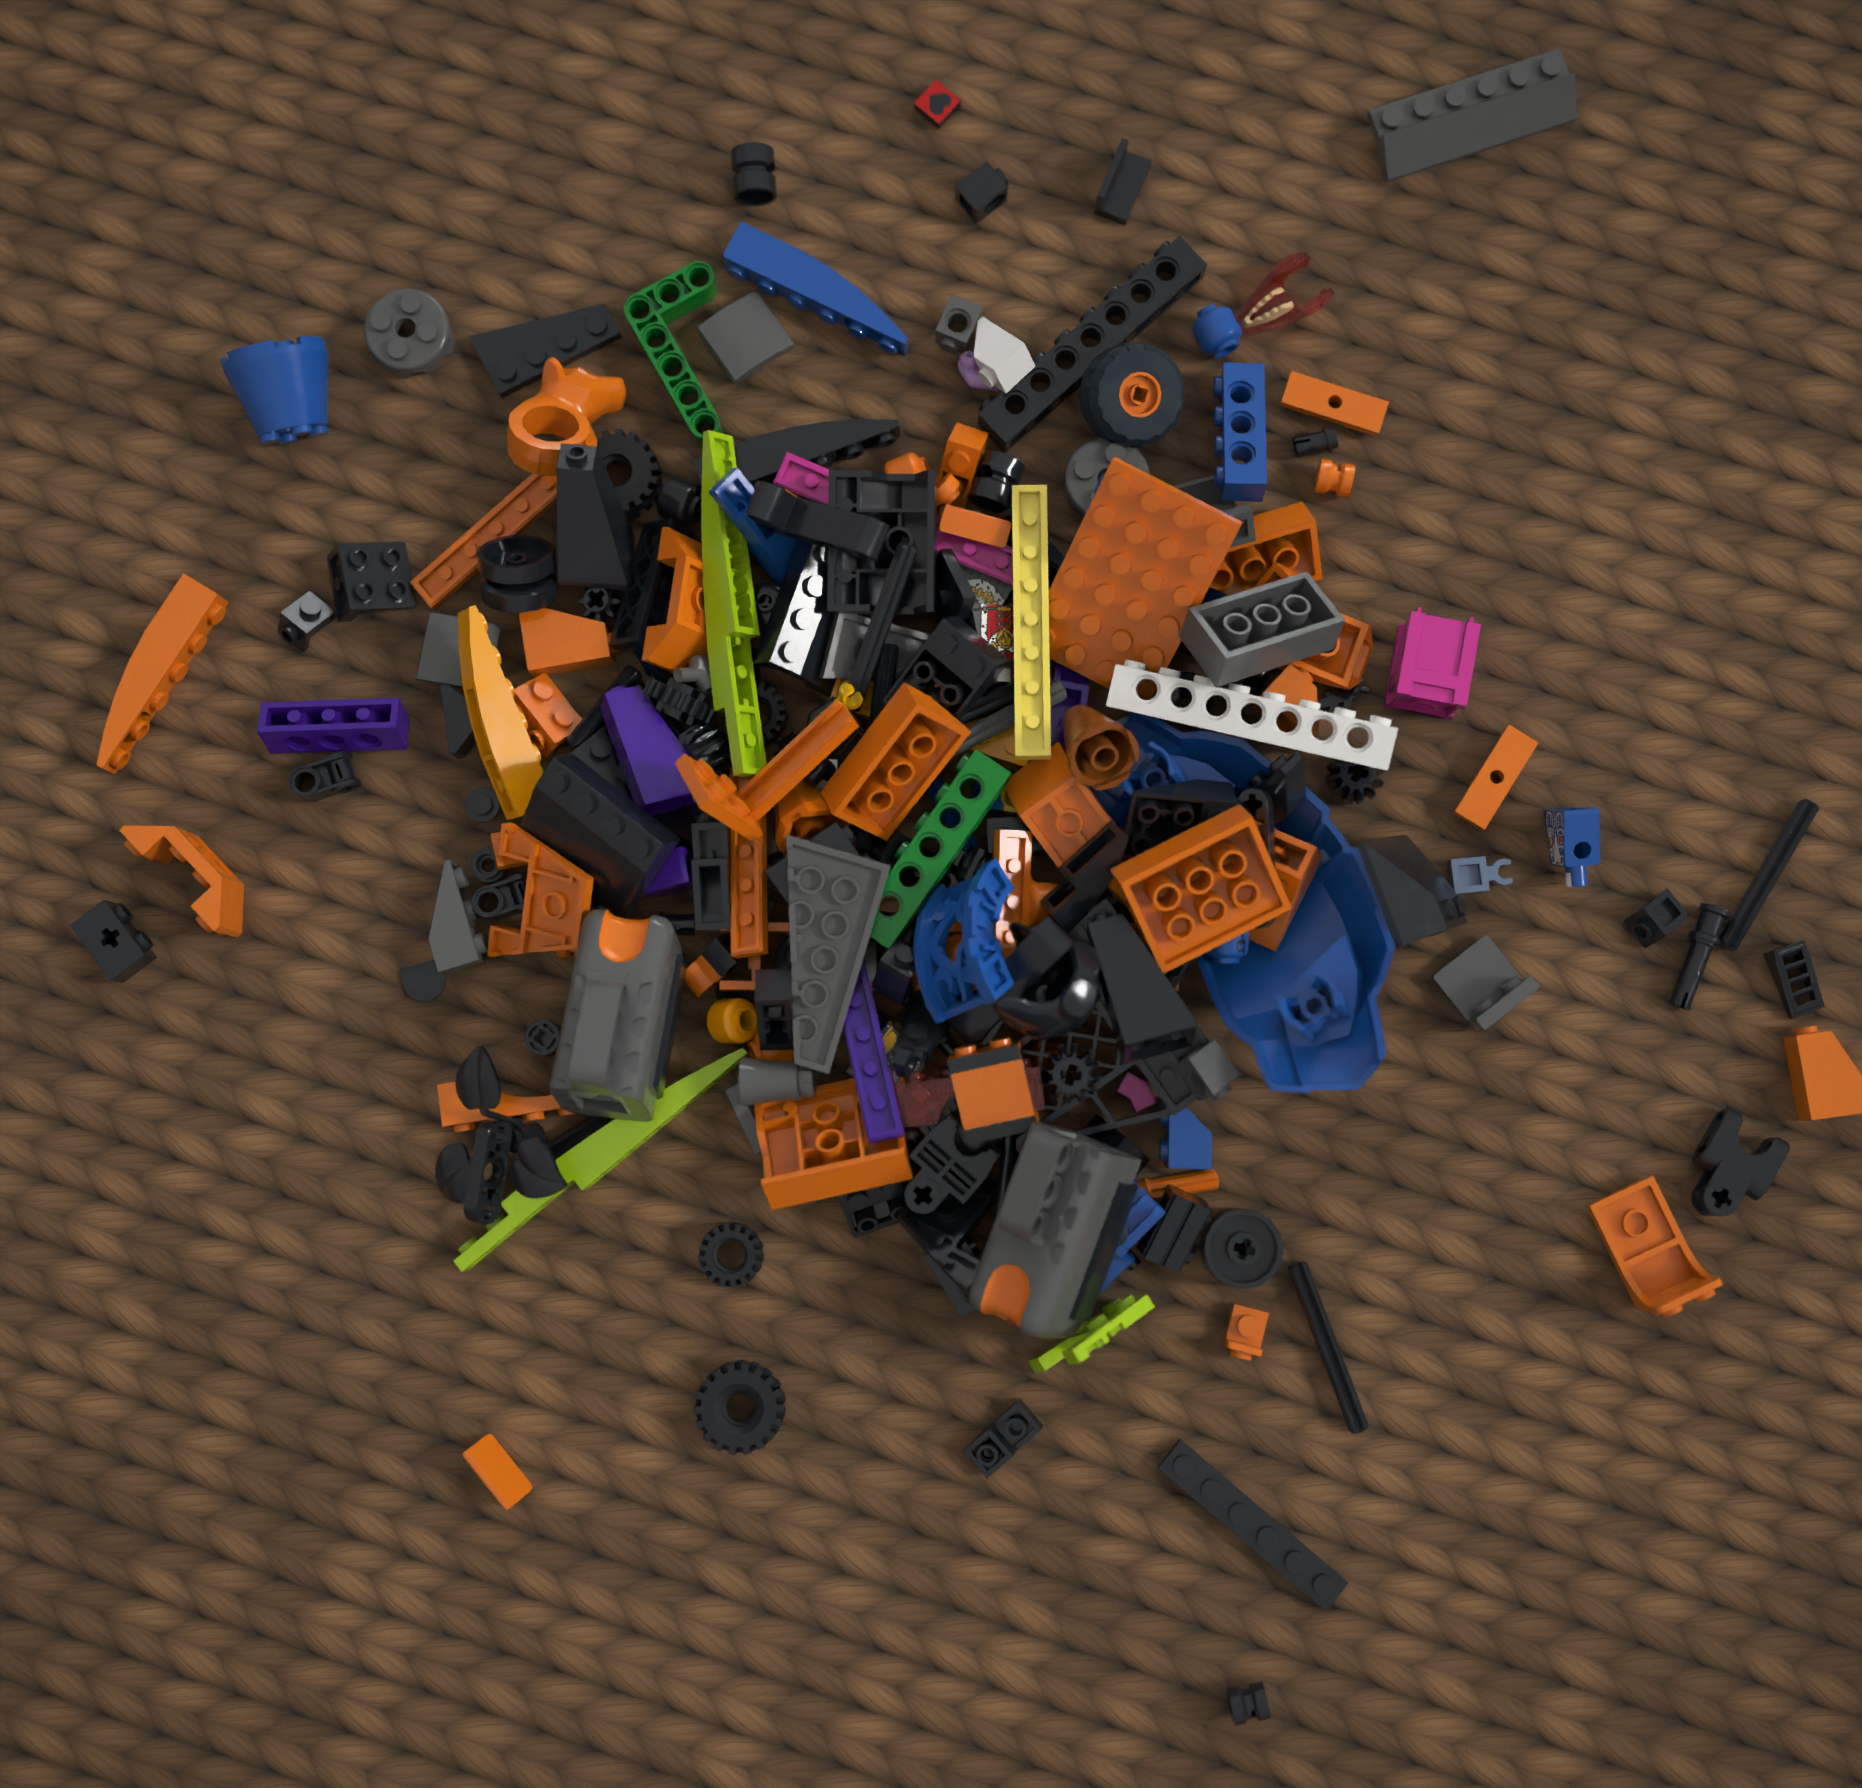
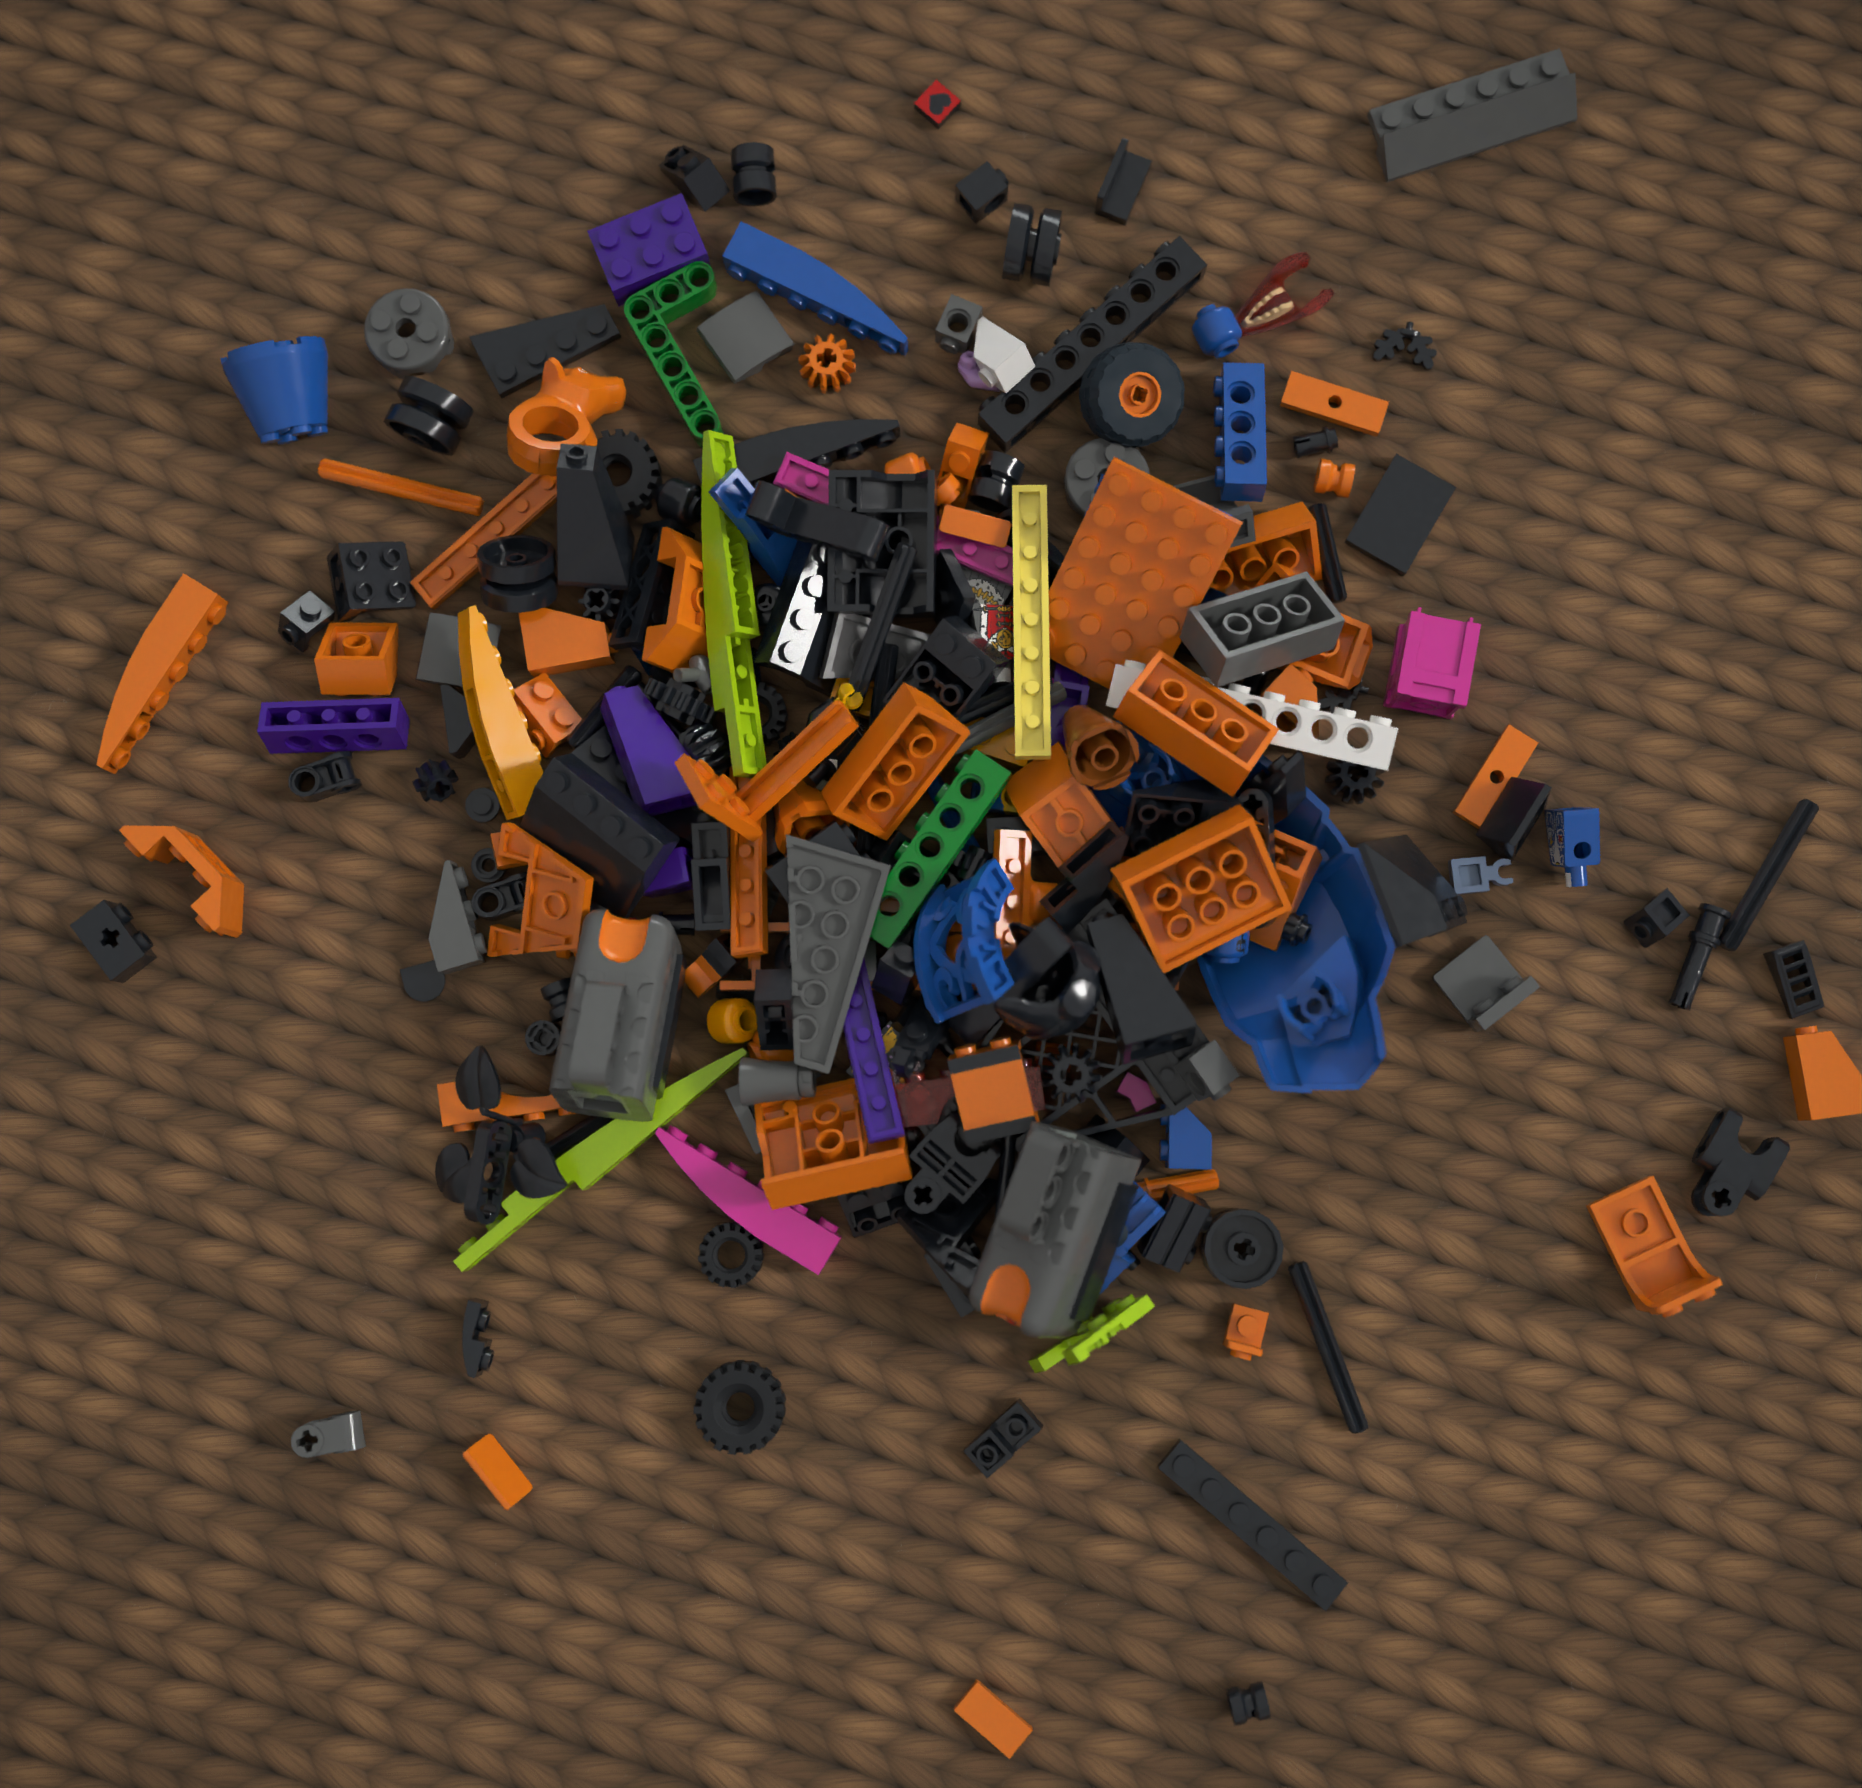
none -> dark grey piece [291,1410,366,1458]
none -> orange slope [314,622,399,697]
none -> orange axle [318,458,484,516]
none -> black wheel [384,376,474,456]
none -> black gear [412,759,459,803]
none -> black slope [462,1298,494,1378]
none -> black wheel [540,977,572,1022]
none -> dark purple brick [587,193,711,307]
none -> dark pink slope [655,1125,842,1275]
none -> black slope [658,144,731,212]
none -> orange gear [798,333,856,394]
none -> orange tile [954,1679,1033,1759]
none -> black wheel [1002,203,1062,286]
none -> orange slope [1113,650,1279,797]
none -> black plate [1282,913,1312,947]
none -> black axle [1308,503,1347,604]
none -> black tile [1344,454,1456,577]
none -> black animal [1373,322,1437,371]
none -> black slope [1476,777,1552,863]

